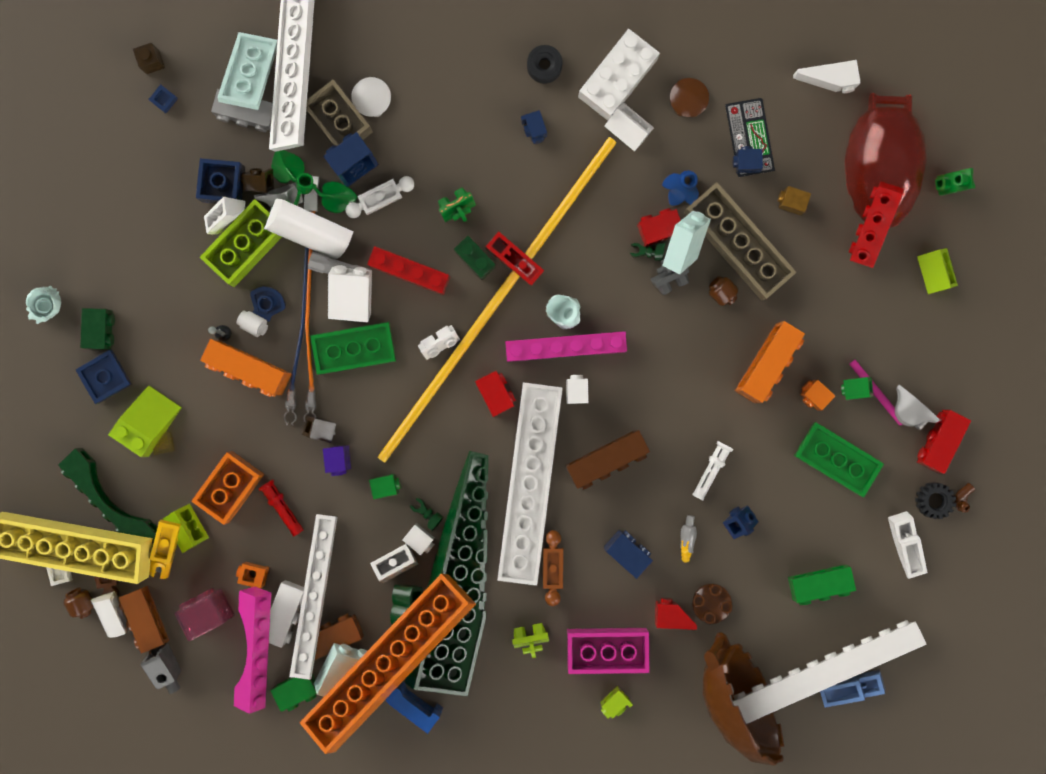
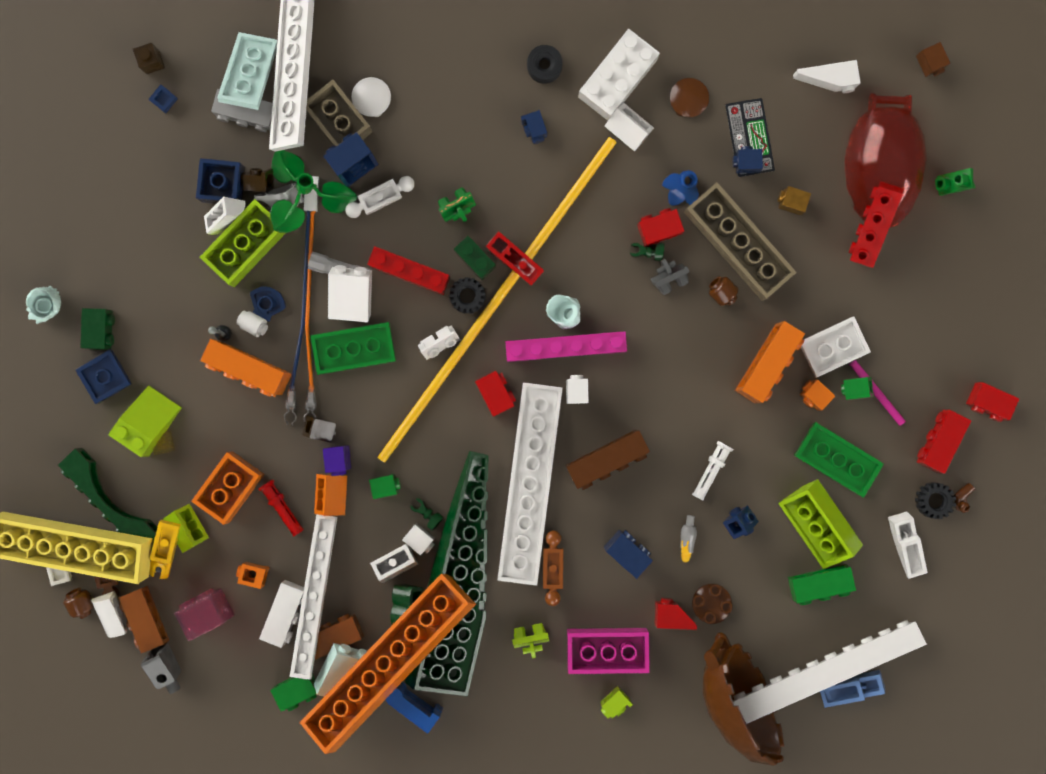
dark pink arch [234,586,271,714] -> none
white brick [264,199,353,259] -> none
light aqua brick [662,211,711,274] -> none
light grey hat [895,385,940,430] -> none
lime brick [917,248,958,294] -> none
none -> orange brick [314,474,347,516]
none -> black tyre [449,277,486,314]
none -> lime slope [778,479,863,569]
none -> white plate [801,316,871,378]
none -> reddish brown brick [916,42,950,77]
none -> red brick [966,382,1019,422]

